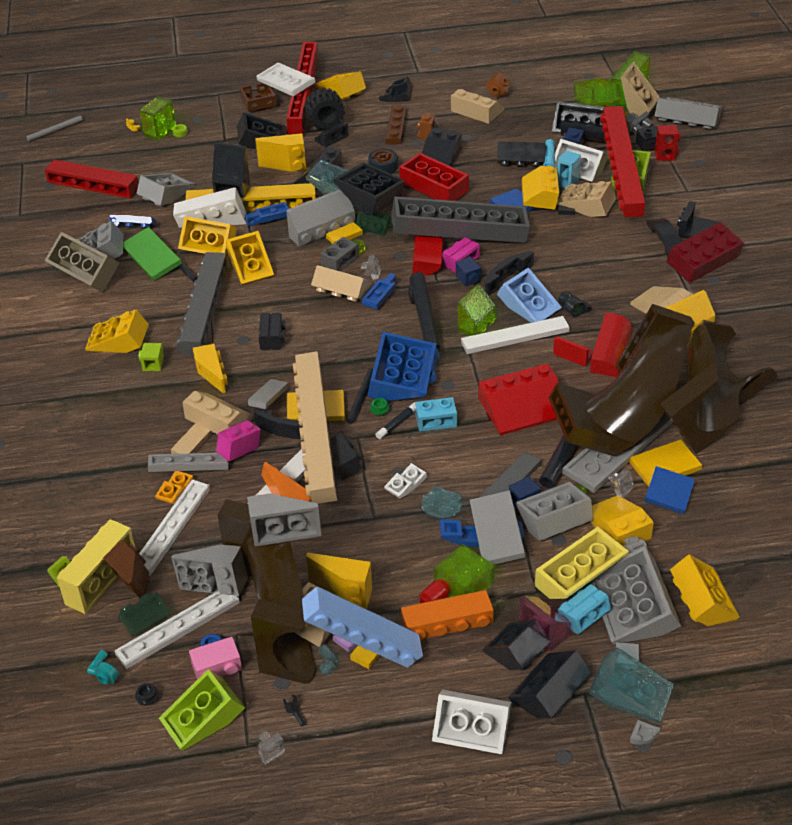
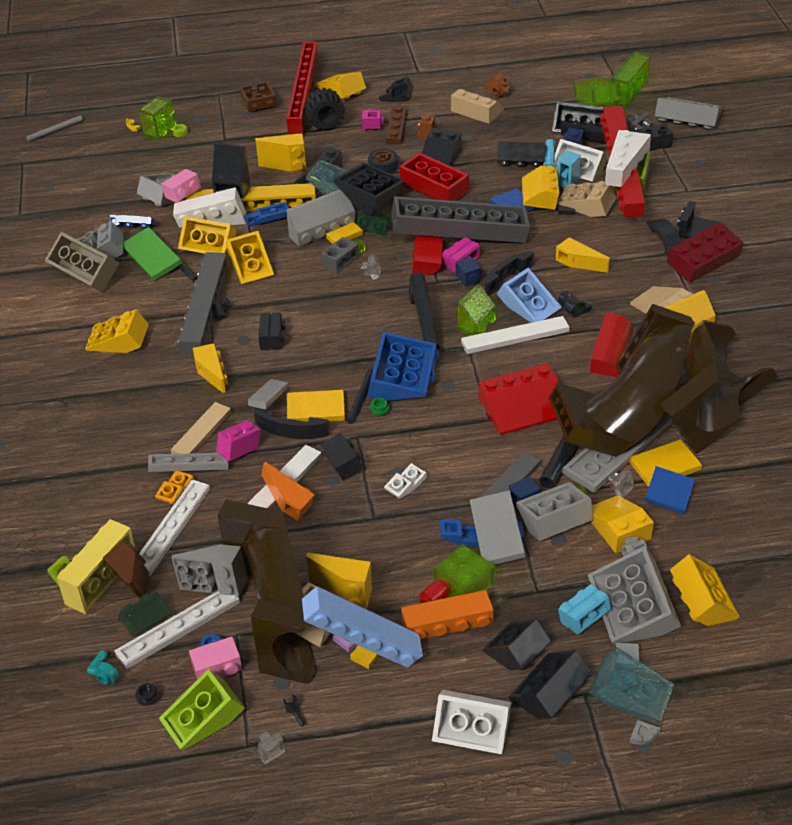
red brick [44,159,139,199] -> none
lime brick [139,343,164,371] -> none
tan slope [182,391,254,434] -> none
black slope [237,112,287,149] -> none
light grey slope [247,493,322,546] -> none
white tile [256,63,315,96] -> none
tan brick [293,351,337,504] -> none
tan slope [311,265,375,302] -> none
black panel [314,121,349,148] -> none
clear light blue arm [318,644,338,675] -> none
blue hinge [362,273,397,310] -> none
black bar [375,402,415,439] -> none
medium azure brick [415,397,457,432] -> none
clear light blue dish [421,486,462,518] -> none
clear pink slope [519,595,571,651] -> none
light yellow slope [535,527,629,599] -> none
red panel [553,336,593,367] -> none
tan slope [621,62,660,117] -> none
red brick [655,125,681,161] -> none
none -> bright pink brick [161,169,202,203]
none -> black arm [214,297,230,320]
none -> dark pink brick [362,110,384,132]
none -> yellow slope [555,237,610,273]
none -> white wedge [605,130,651,187]

